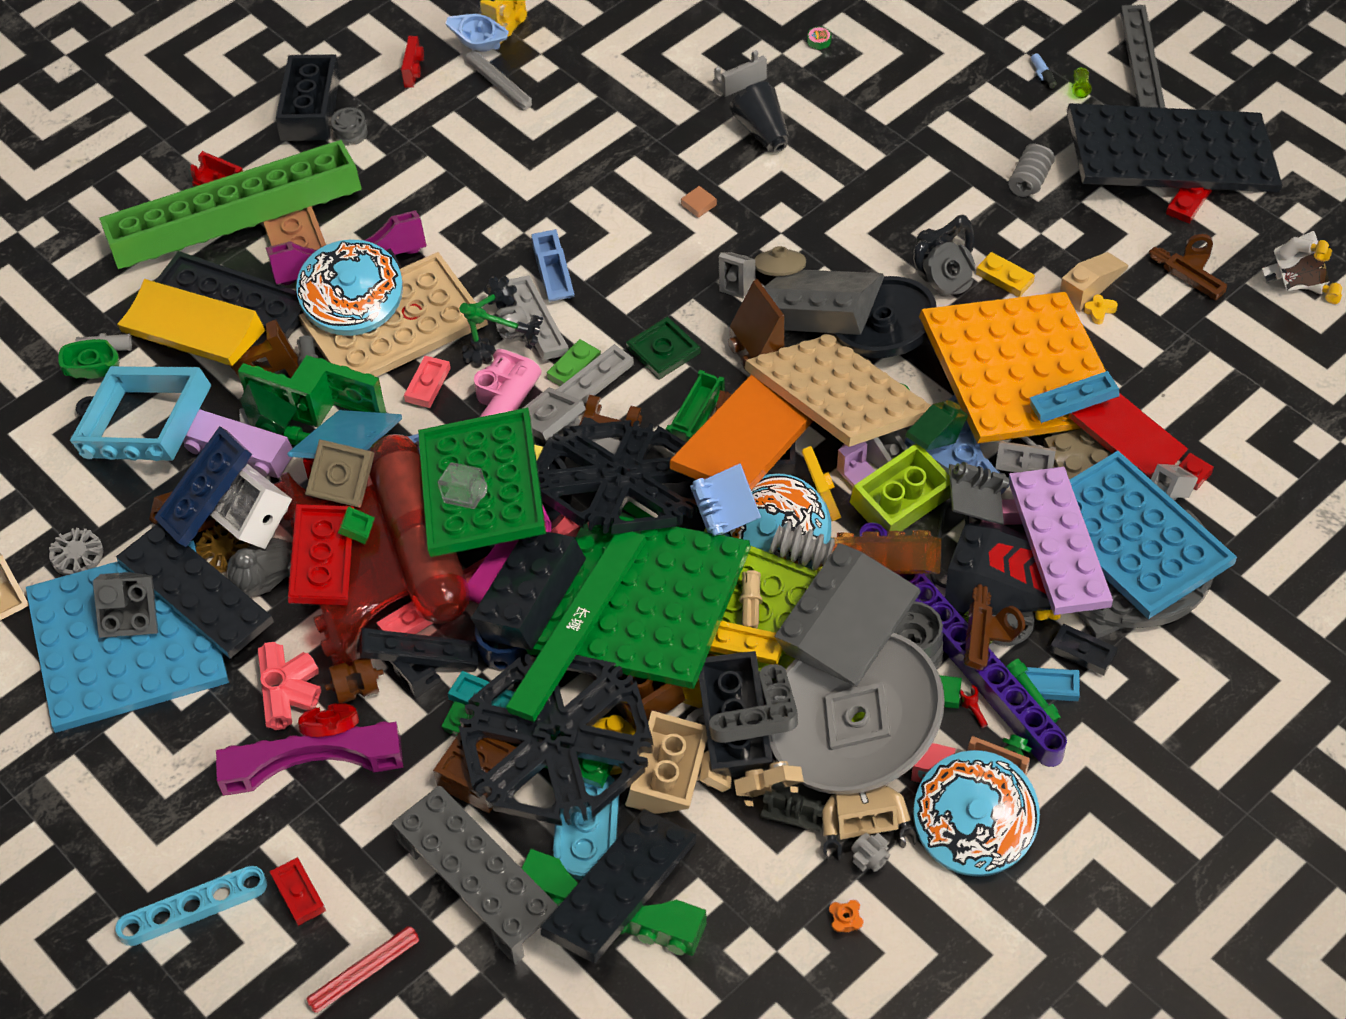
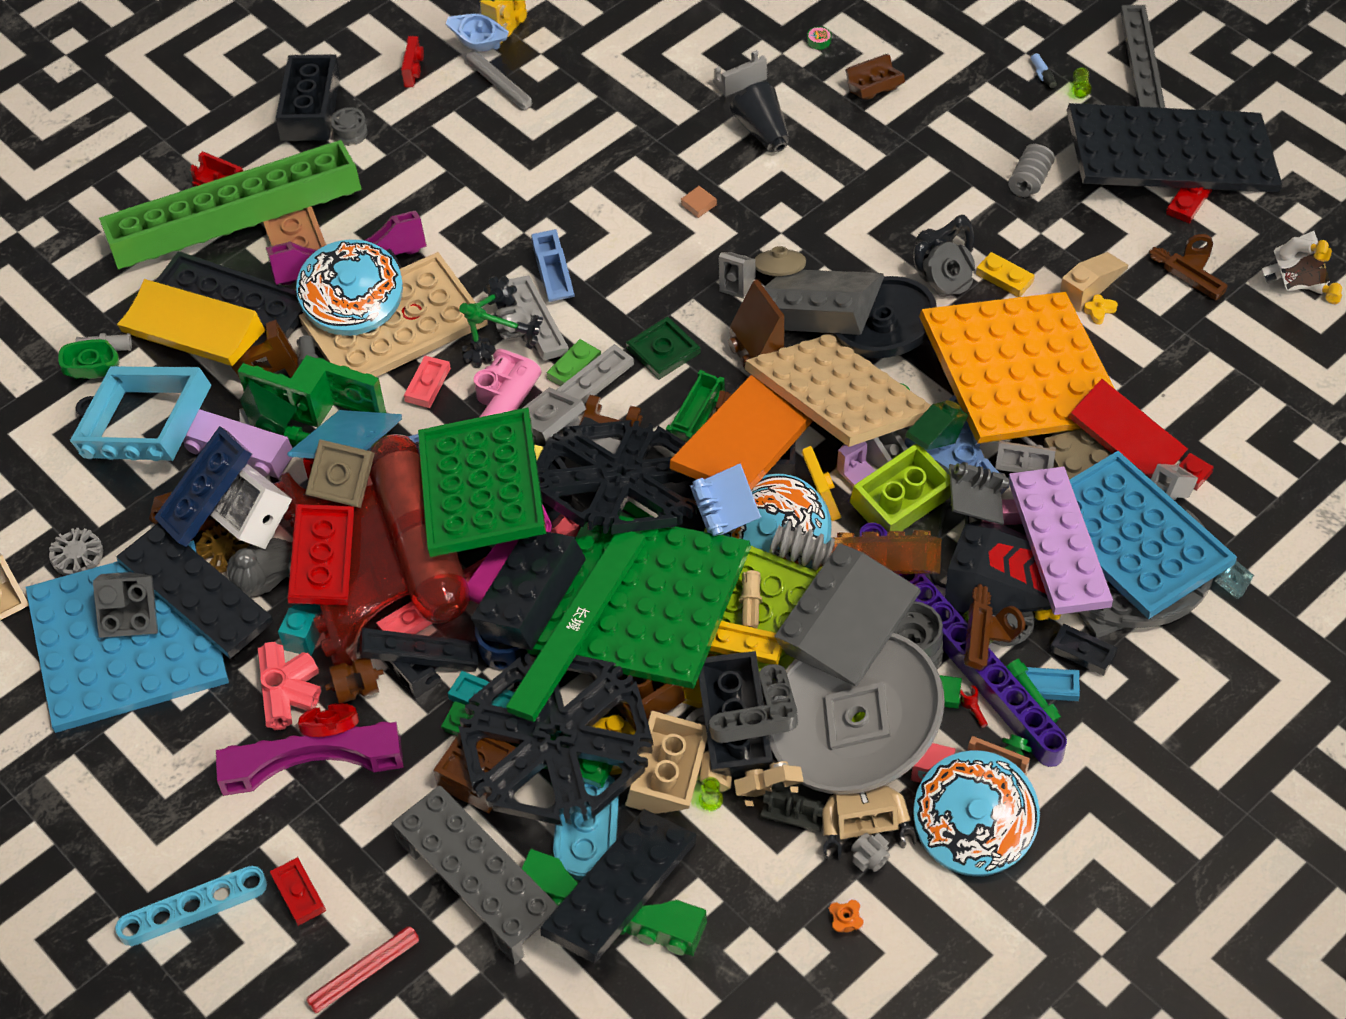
green tile [338,506,375,544] -> none
clear brick [437,462,487,509] -> none
dark azure plate [1030,371,1119,423] -> none
none -> teal slope [278,604,332,656]
none -> clear neon green pin [699,777,723,811]
none -> reddish brown bracket [845,54,905,99]
none -> clear light blue tile [1215,561,1254,599]

